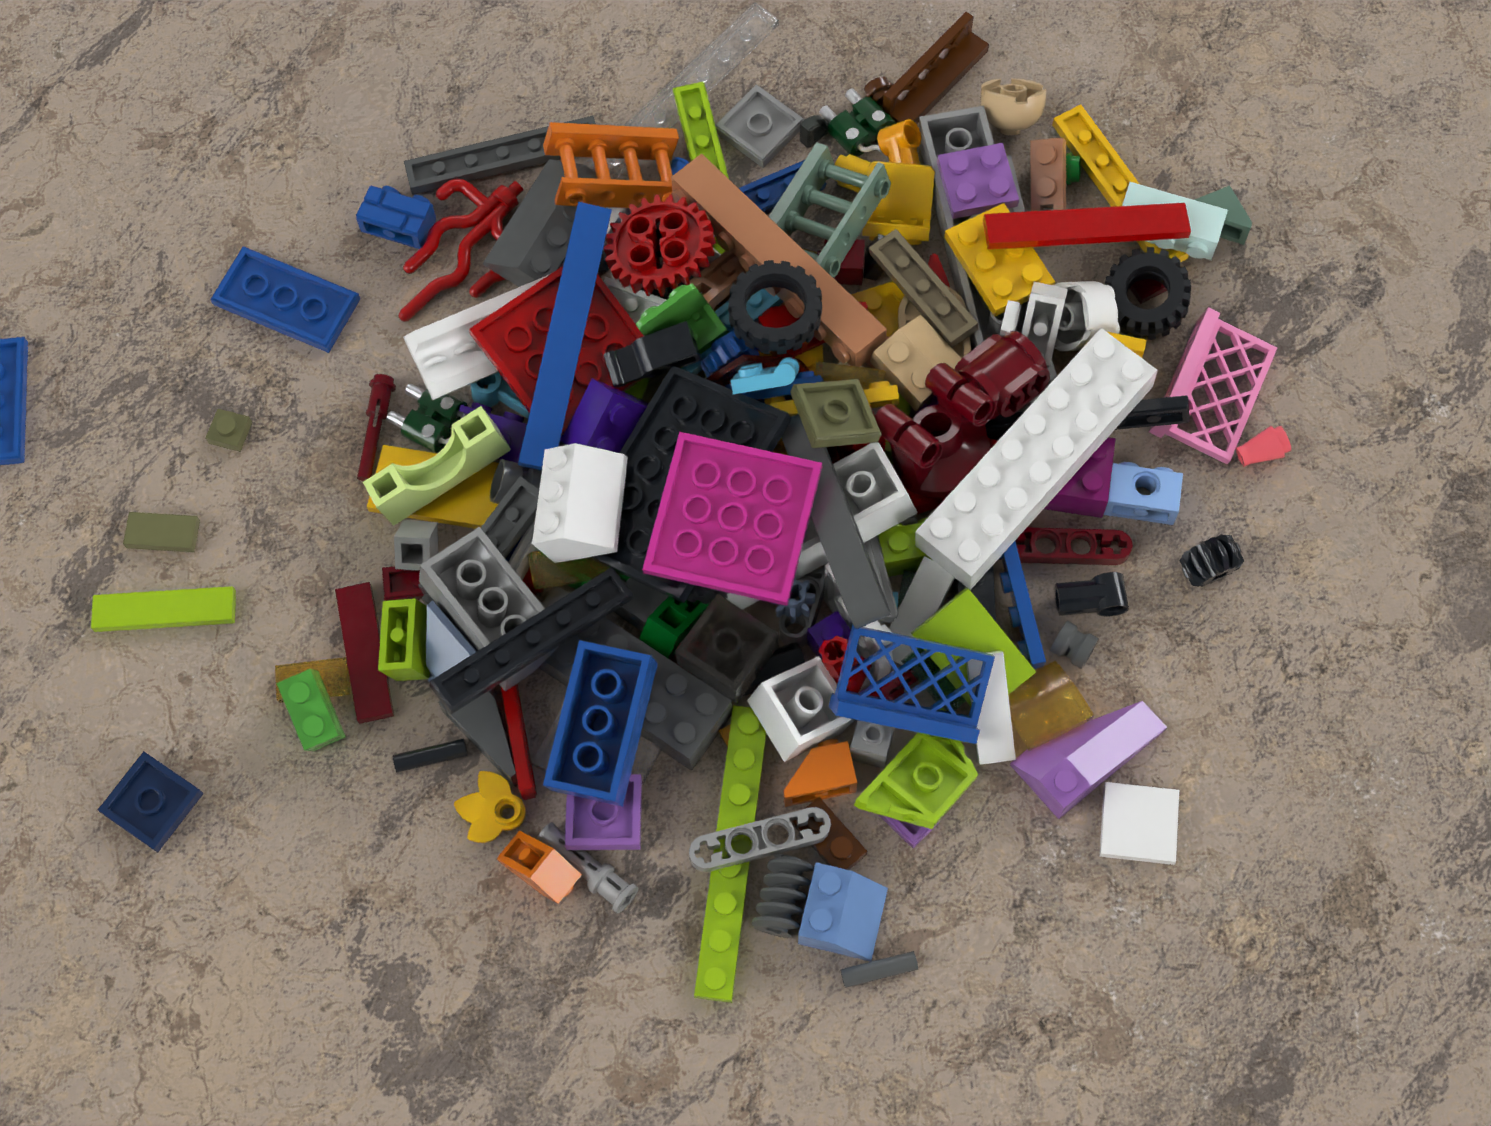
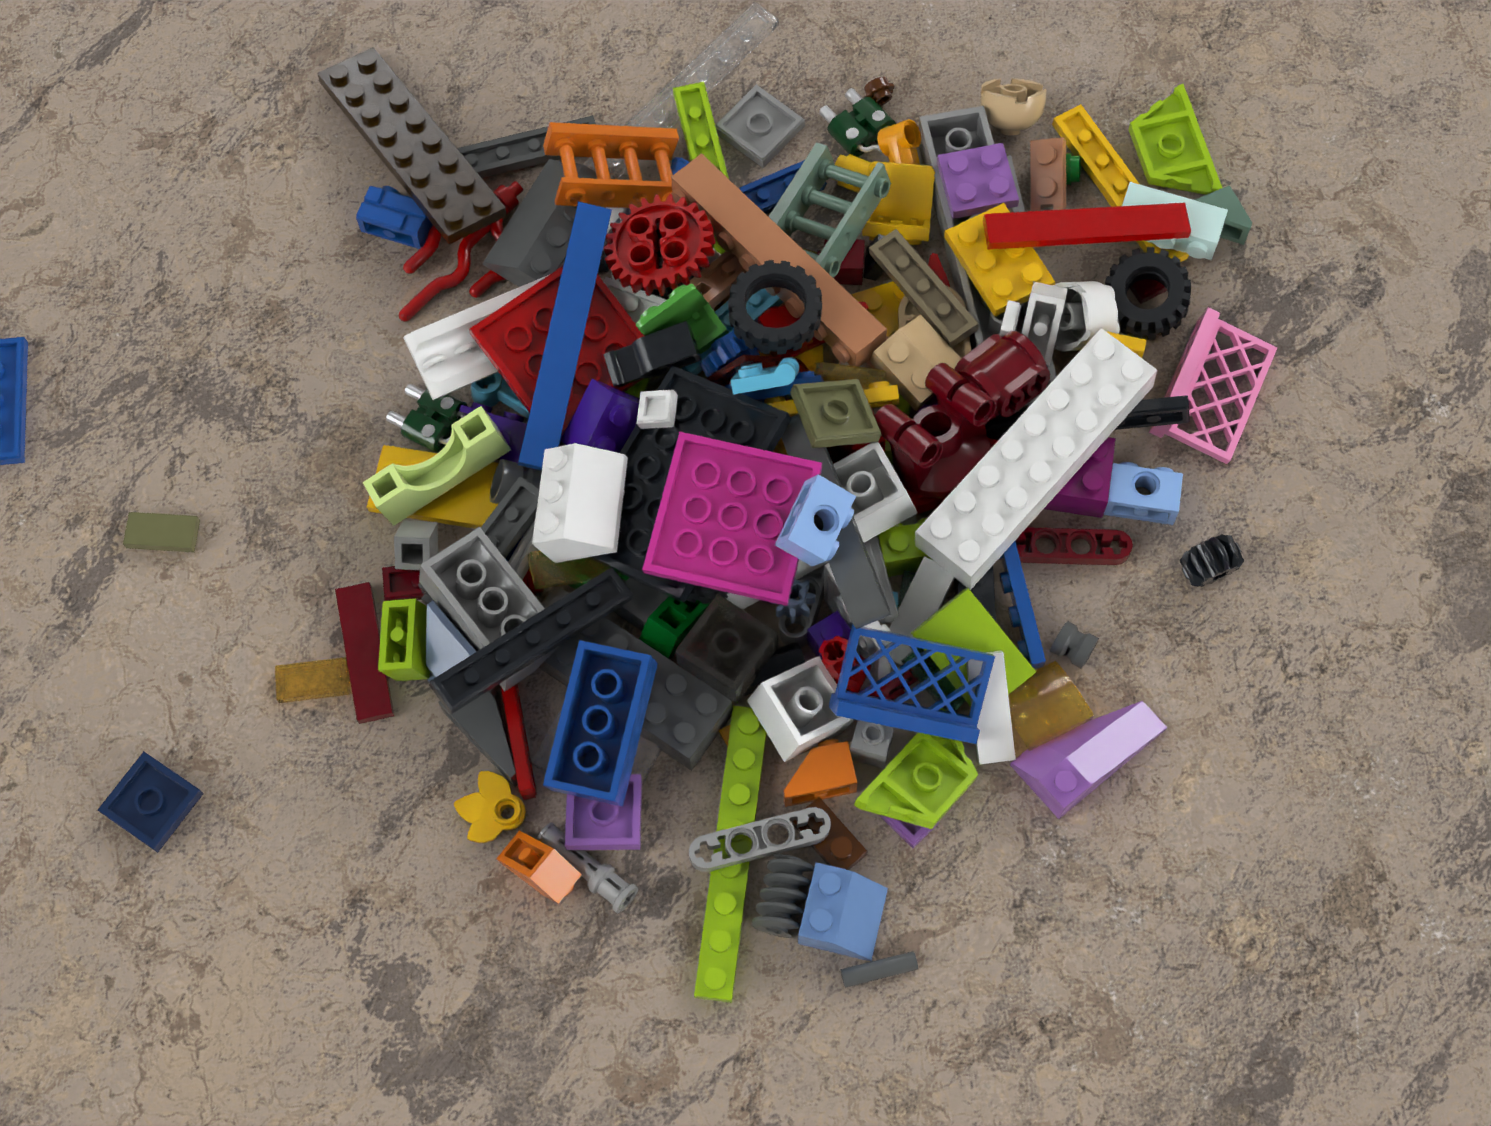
lime tile [91,586,236,632] -> none
olive plate [205,409,253,452] -> none
blue tile [210,246,361,353] -> none
bright green brick [276,669,346,752] -> none
dark red pin [357,374,396,481] -> none
black piece [393,738,468,772] -> none
pearl dark grey tile [800,115,829,148] -> none
reddish brown fence [883,11,989,124] -> none
black piece [1055,572,1129,617] -> none
white tile [1099,782,1179,865] -> none
coral cone [1236,426,1291,467] -> none
none -> plate [317,47,507,245]
none -> white tile [636,390,678,429]
none -> light blue brick [775,474,856,567]
none -> lime wing [1128,84,1223,195]

